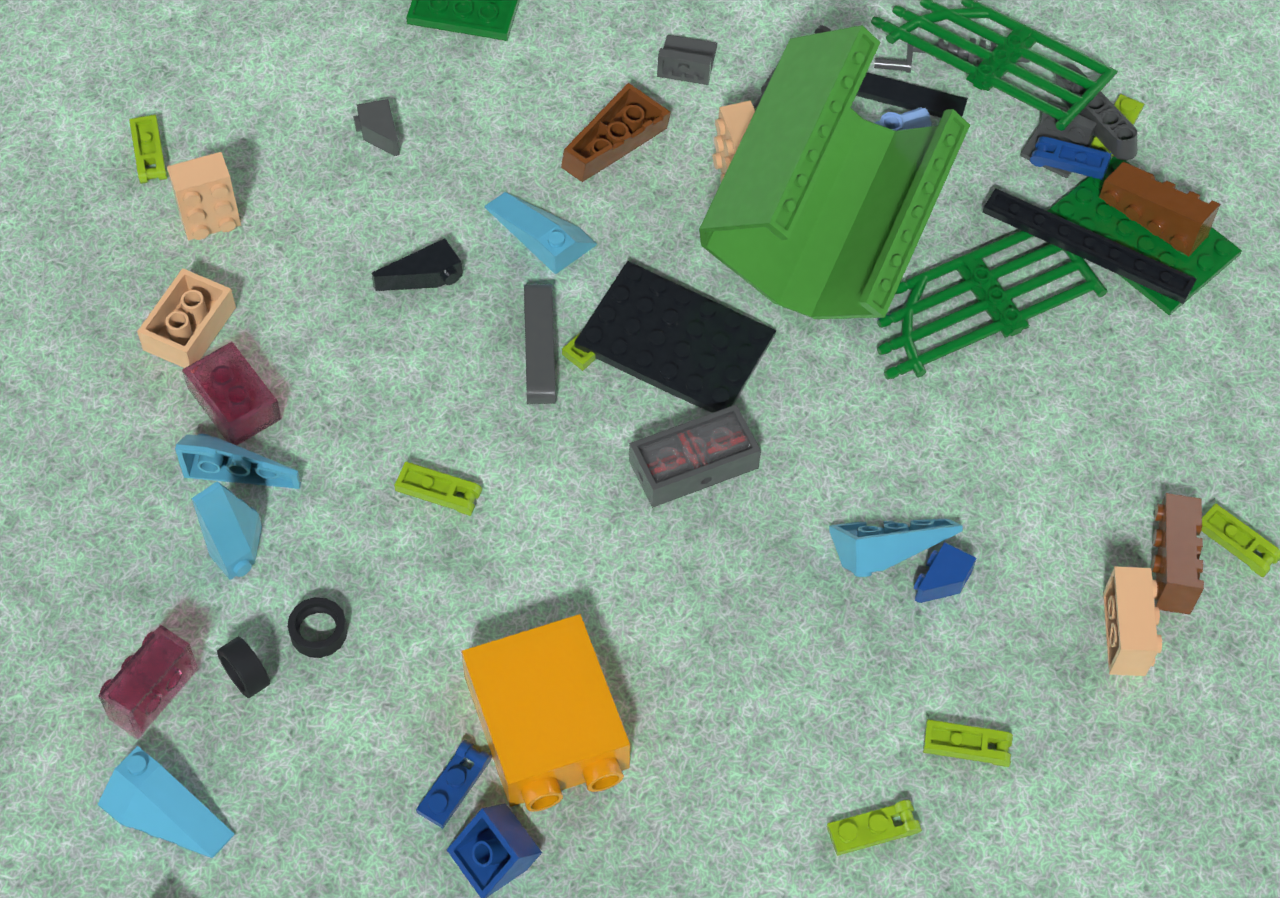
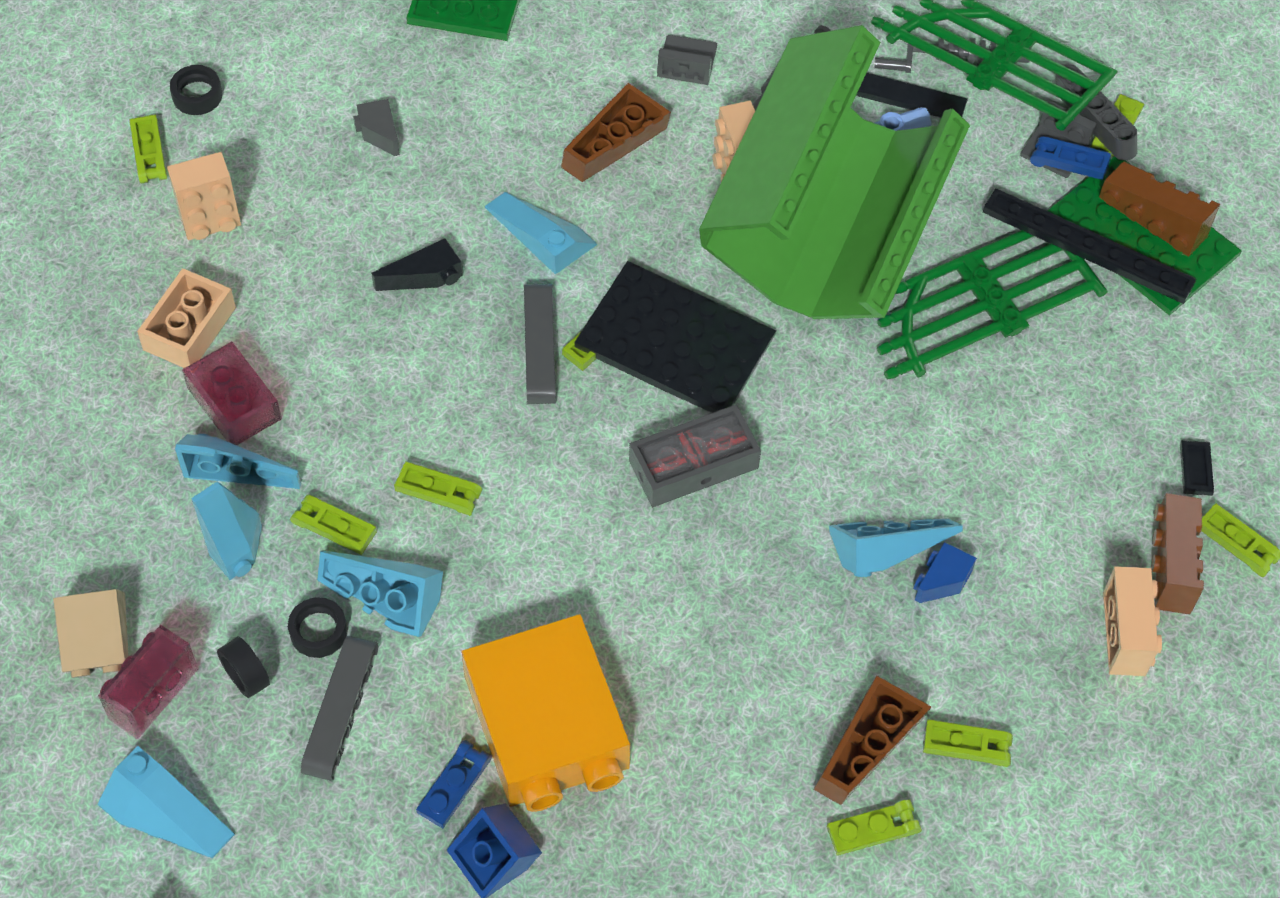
none -> tan slope [53,589,129,678]
none -> black tyre [170,65,222,115]
none -> lime plate [290,495,377,555]
none -> dark grey beam [301,636,378,781]
none -> medium azure wedge [317,550,443,637]
none -> dark orange wedge [813,676,931,805]
none -> black tile [1180,440,1214,496]

